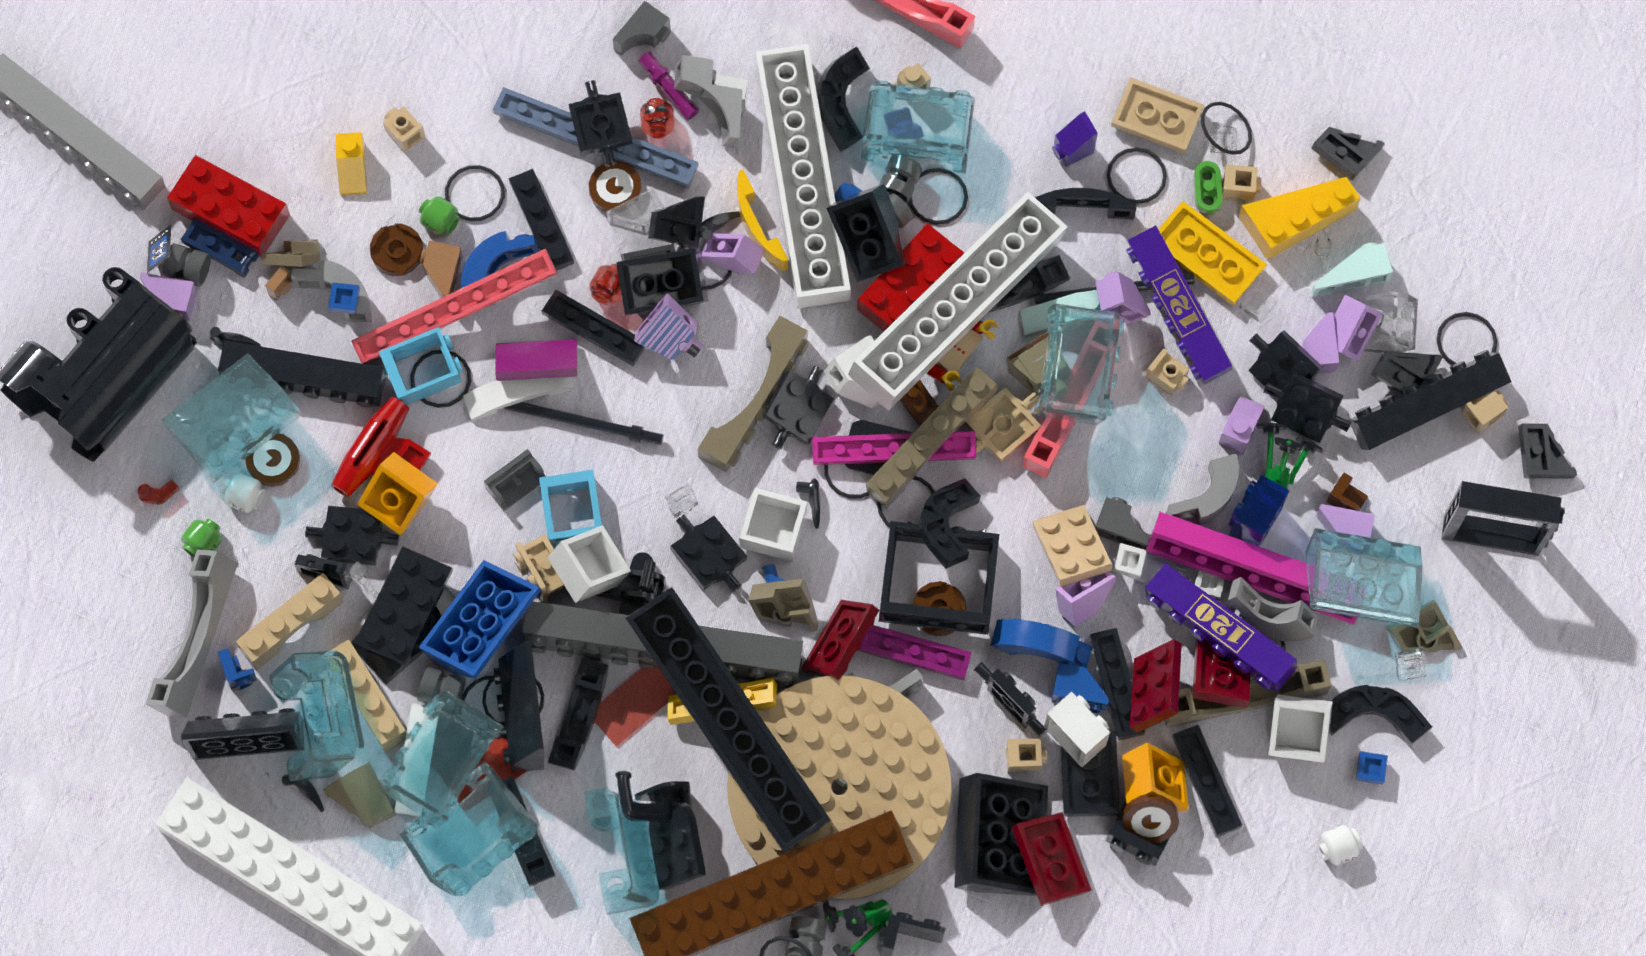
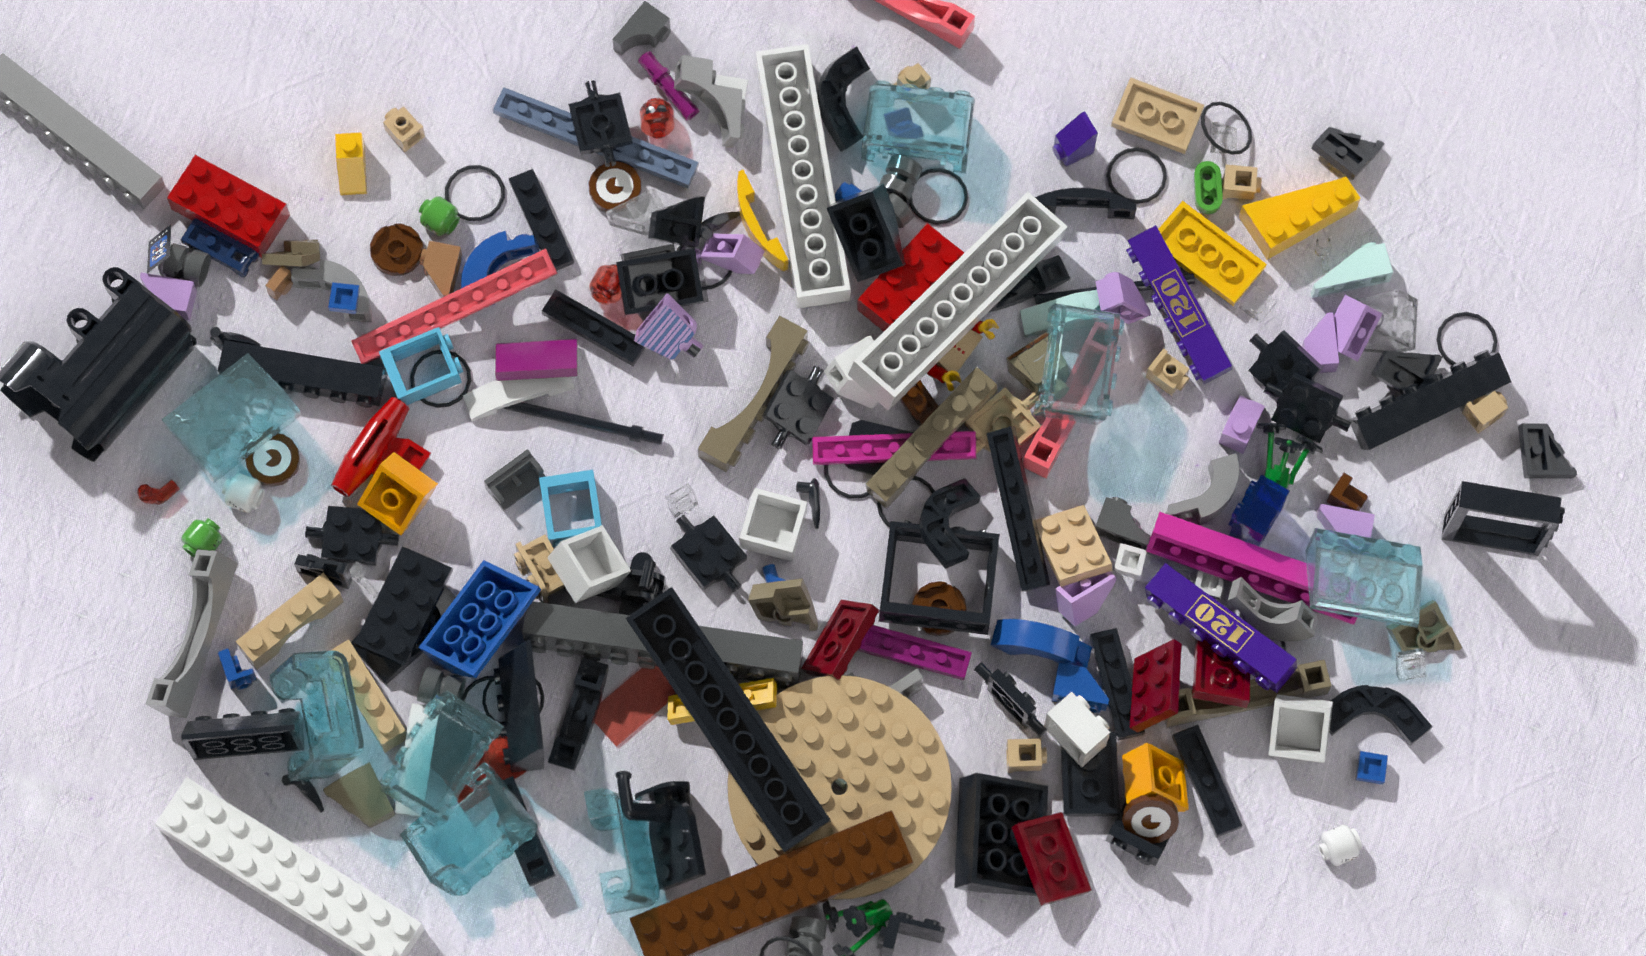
none -> black plate [986,426,1050,592]

